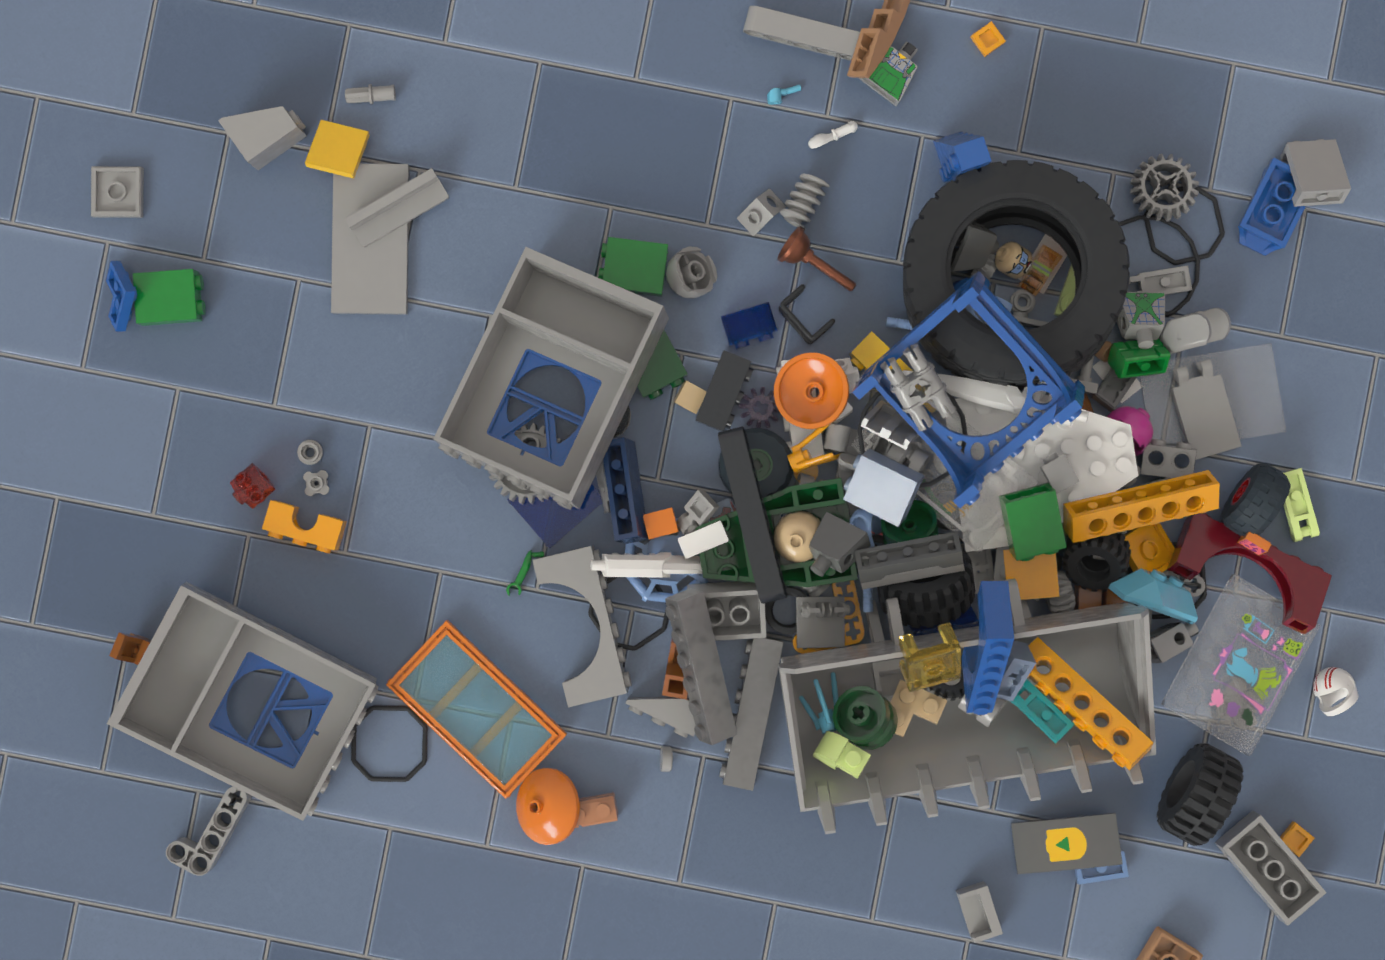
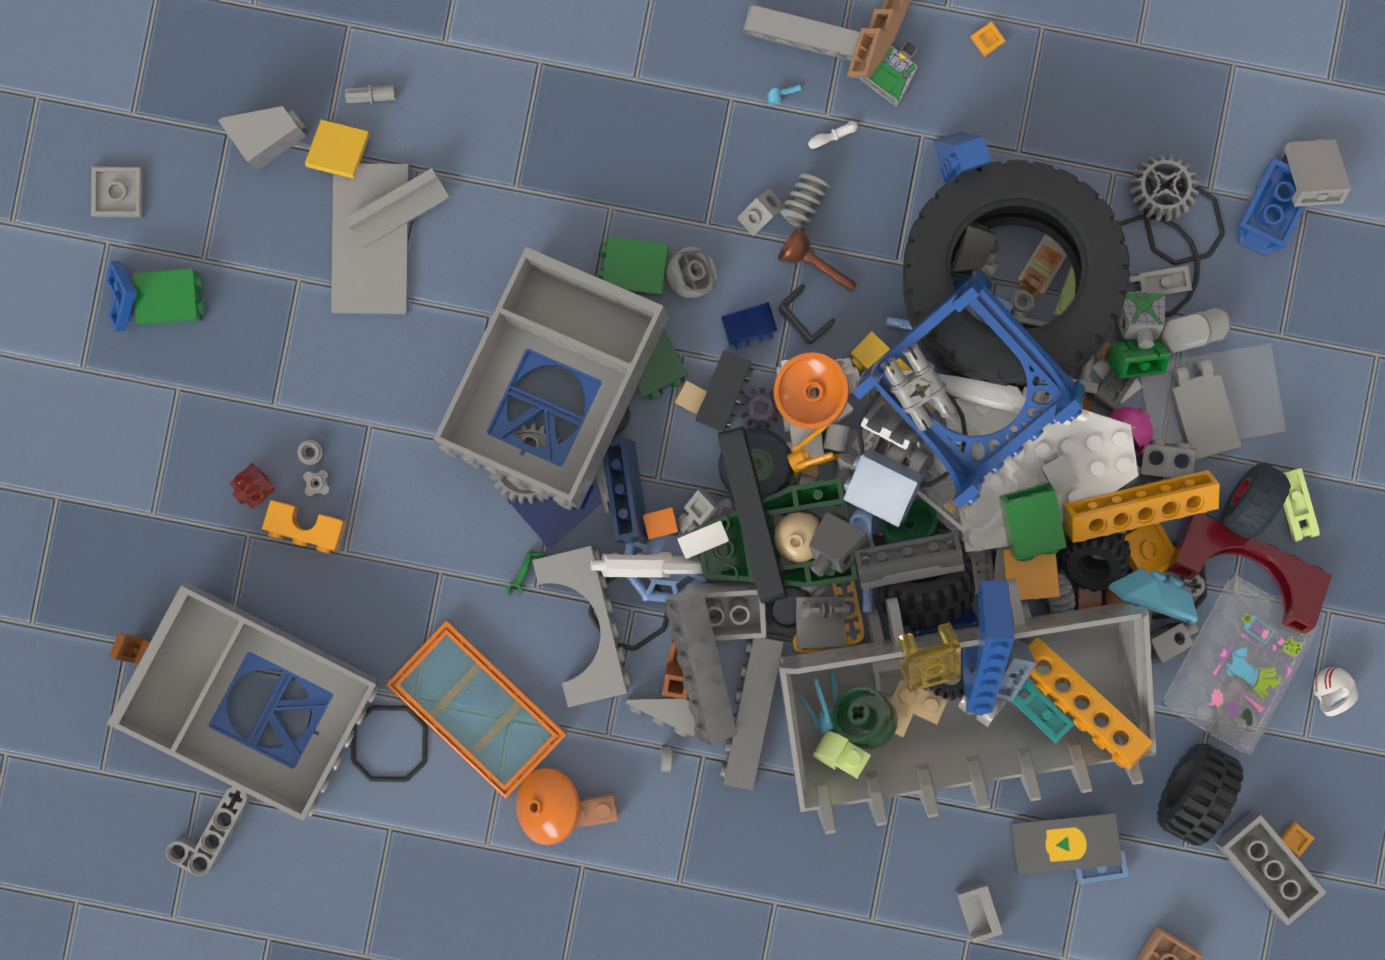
tan head [995,242,1033,279] -> none
orange tile [1238,532,1272,555] -> none

